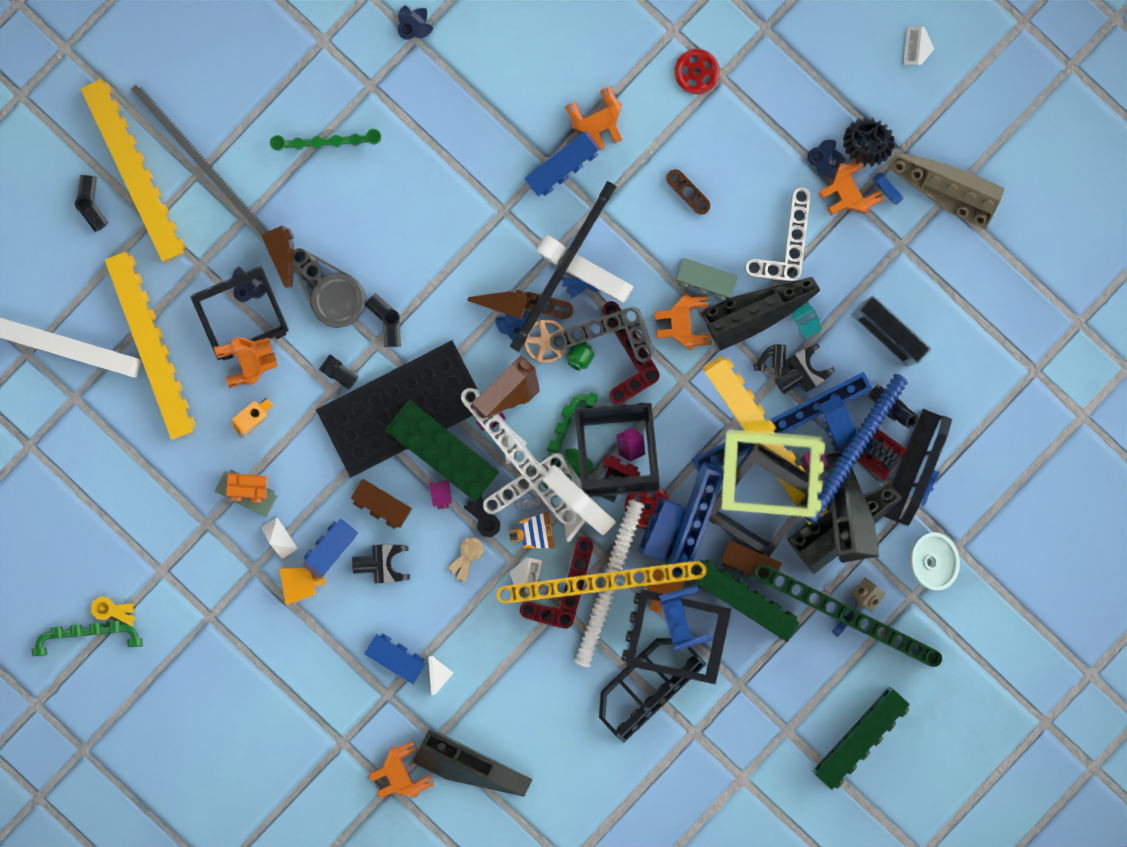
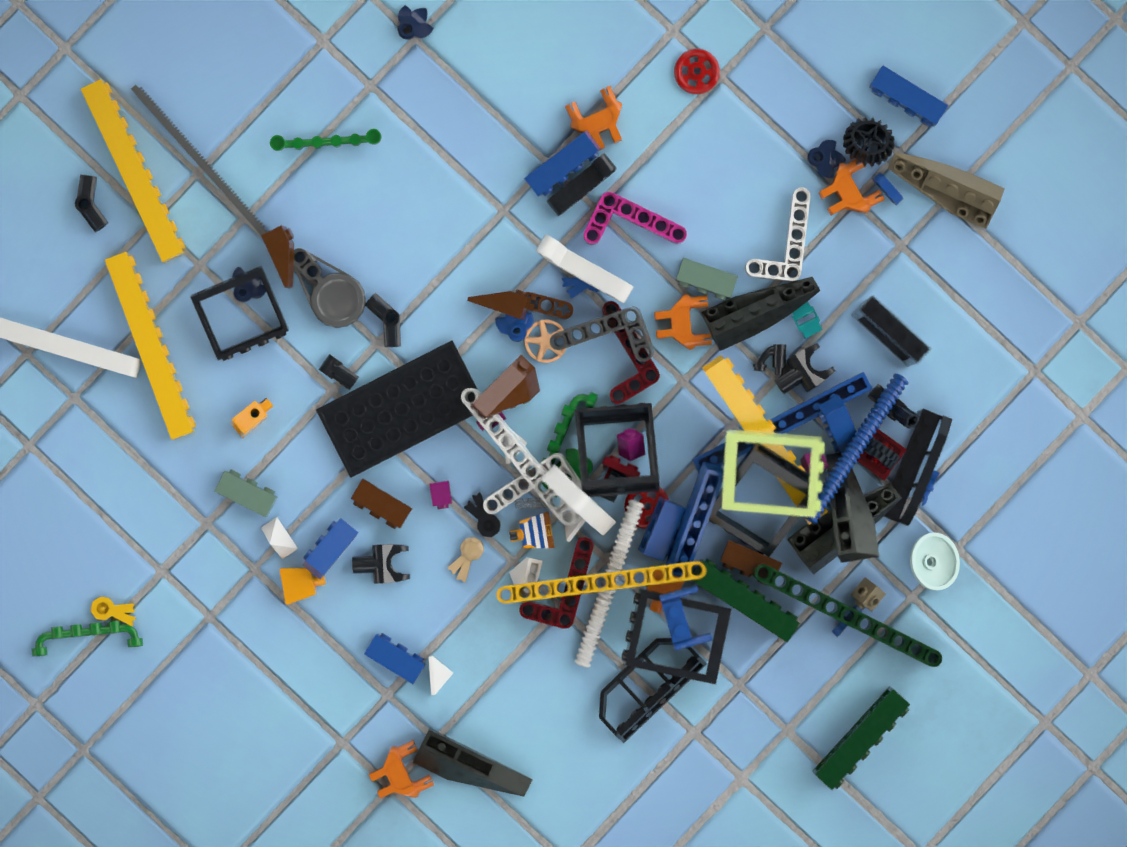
orange connector [214,337,278,389] -> none
orange brick [226,473,268,503] -> none
dark green brick [385,399,499,502] -> none
black piece [509,181,617,352] -> none
green head [566,342,594,371] -> none
reddish brown beam [666,169,710,215] -> none
white slope [904,26,934,65] -> none
none -> black beam [546,153,617,216]
none -> dark pink beam [584,192,687,245]
none -> blue brick [869,66,948,127]

